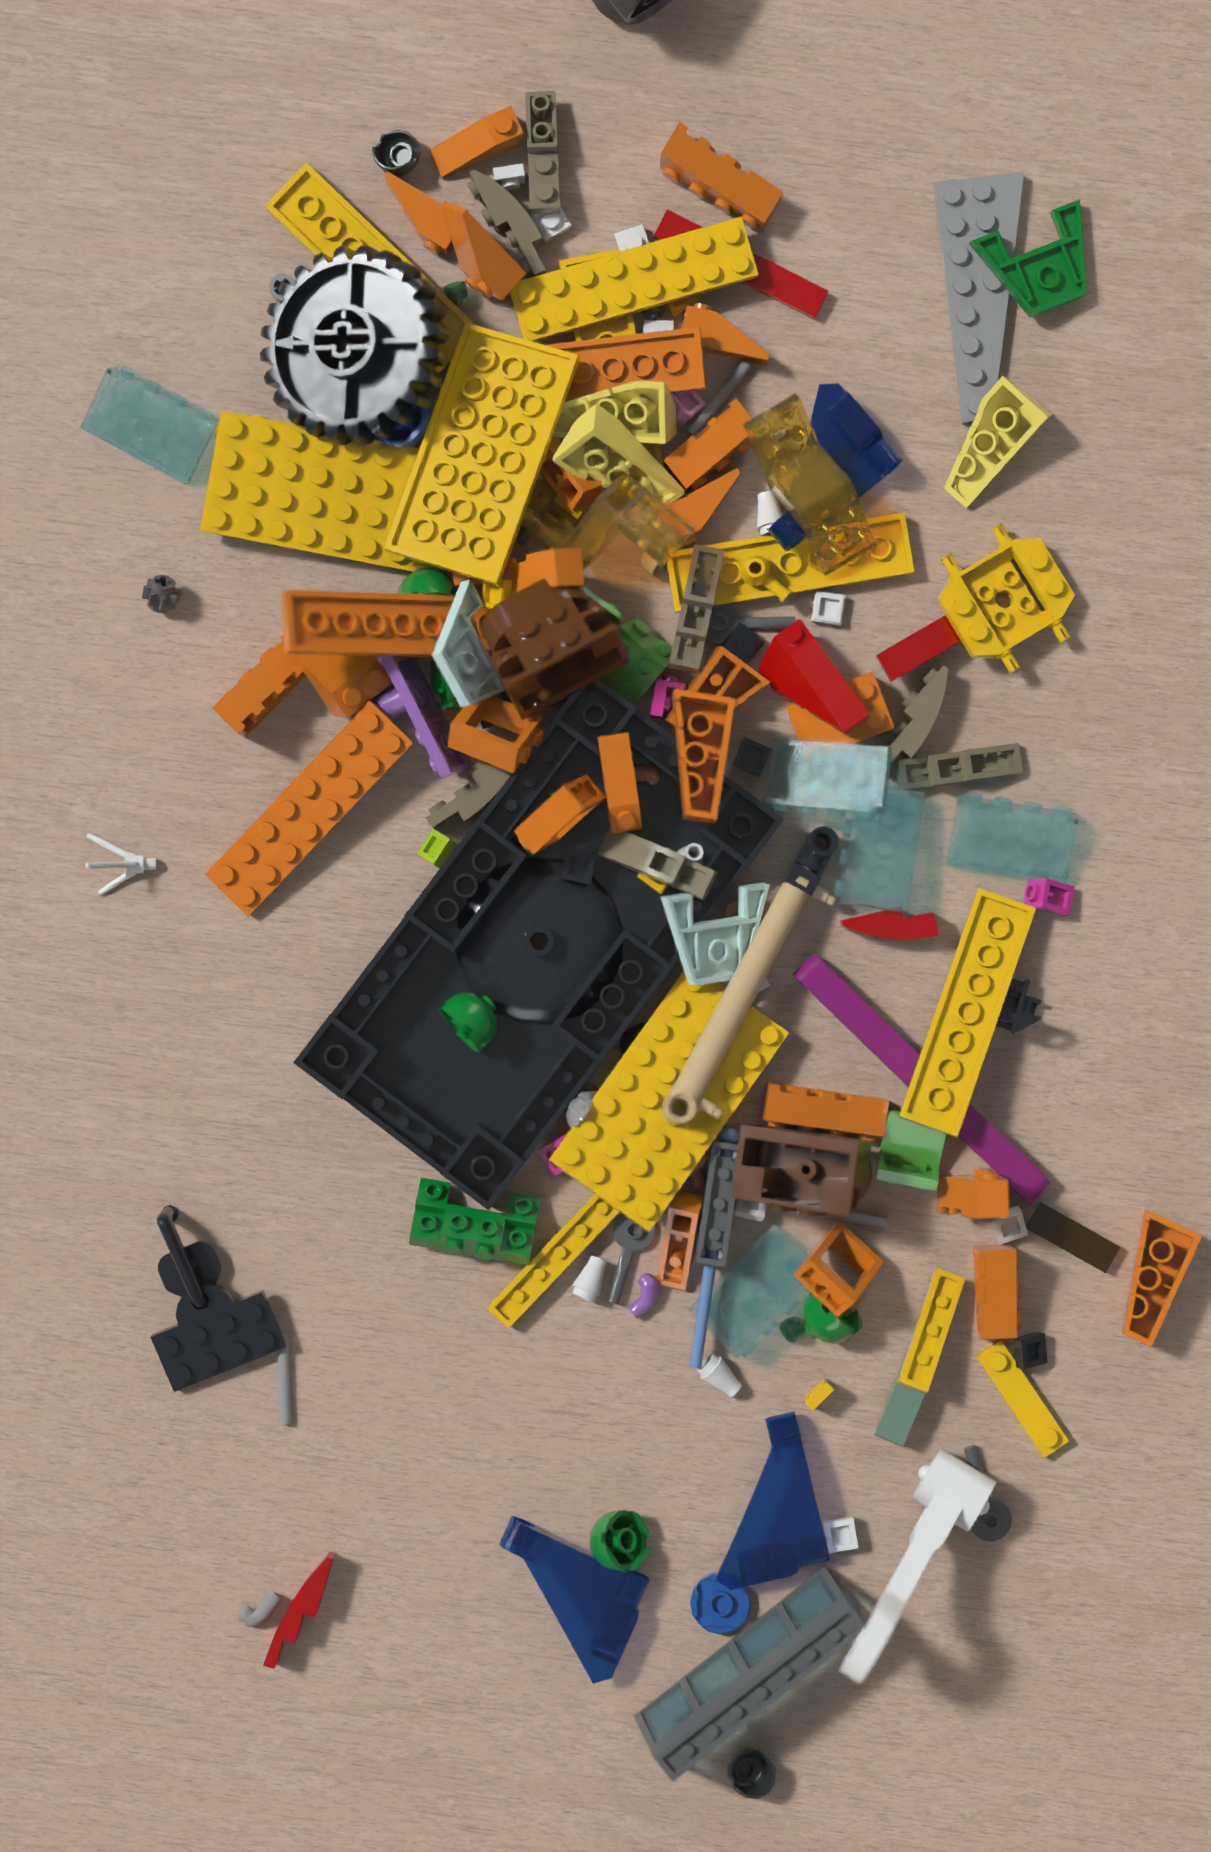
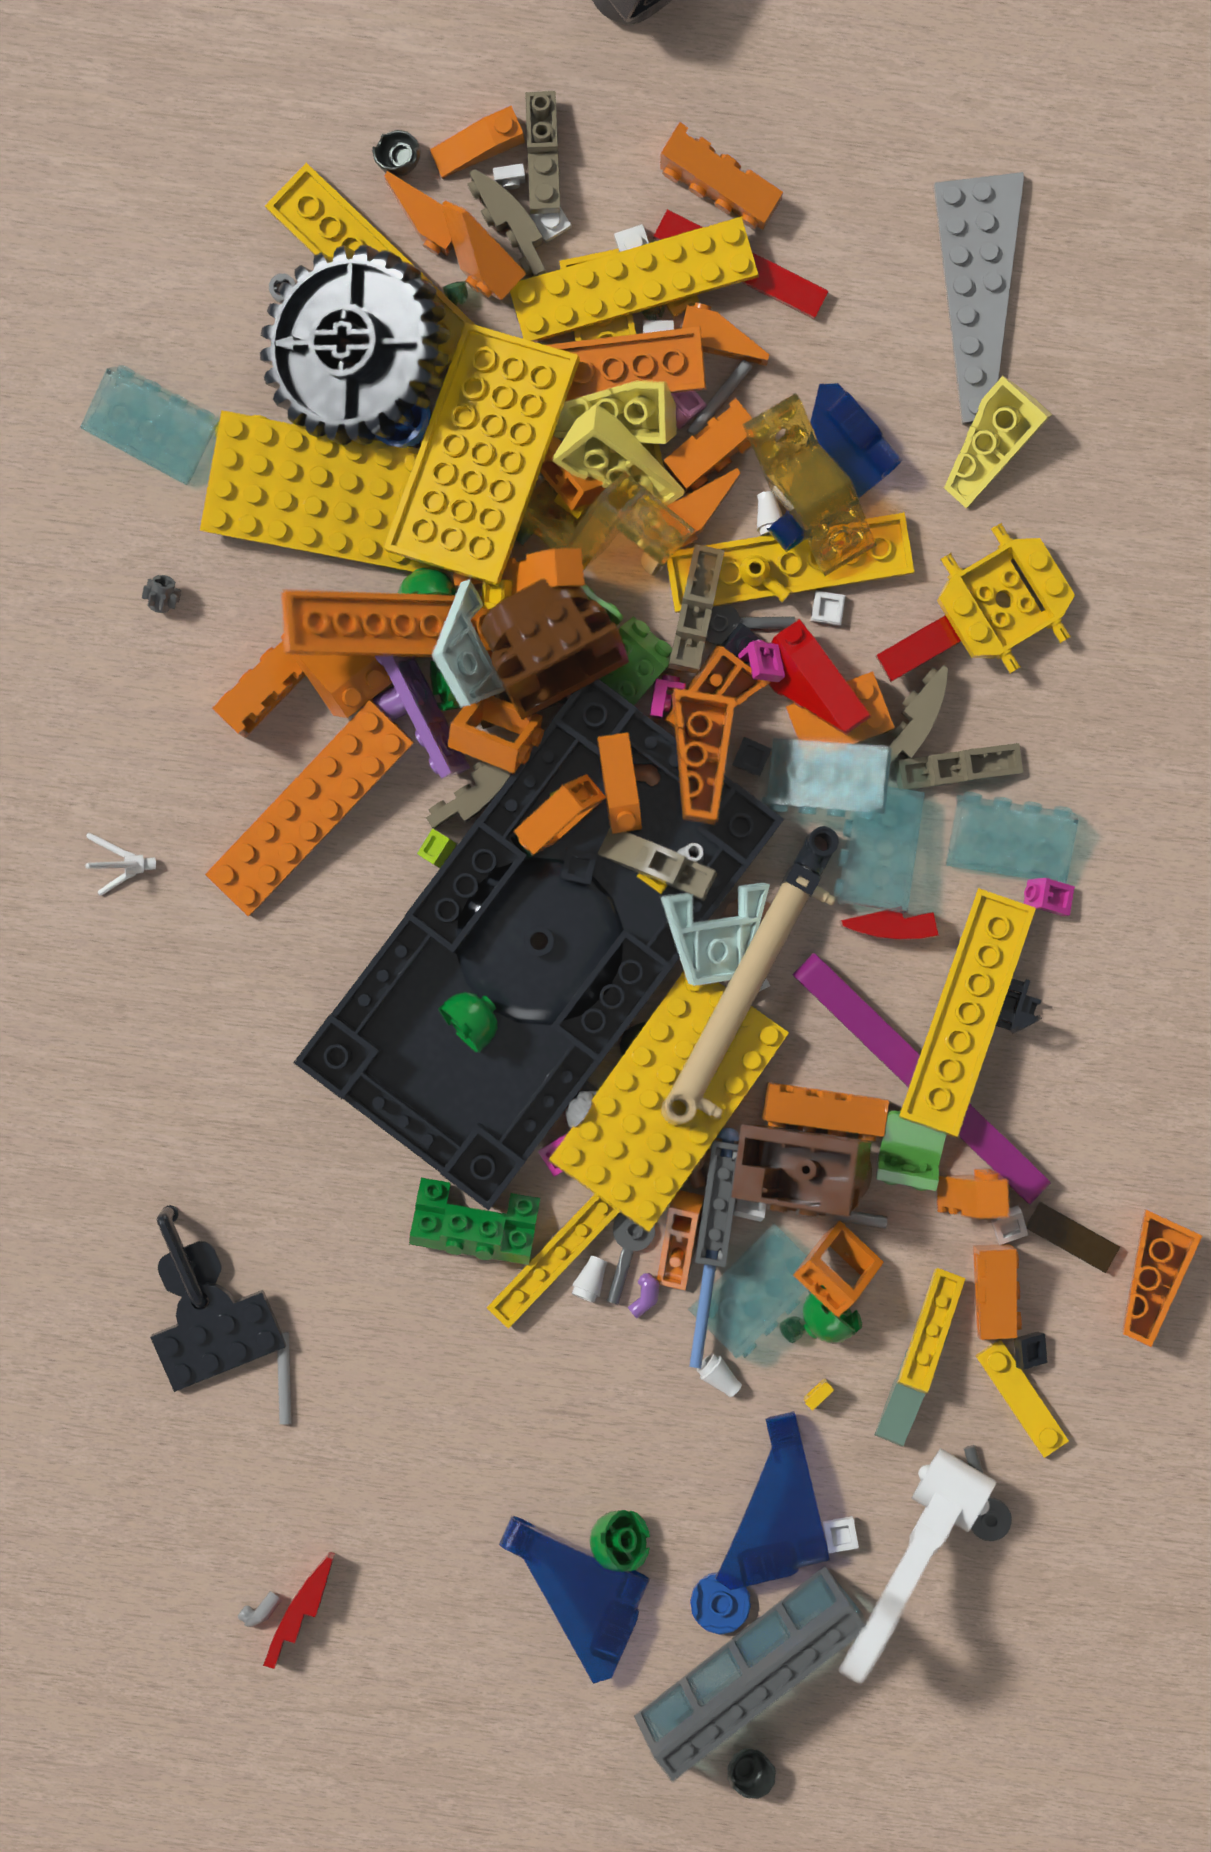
green wing [969,199,1087,318] -> none
none -> dark pink bracket [738,640,785,682]

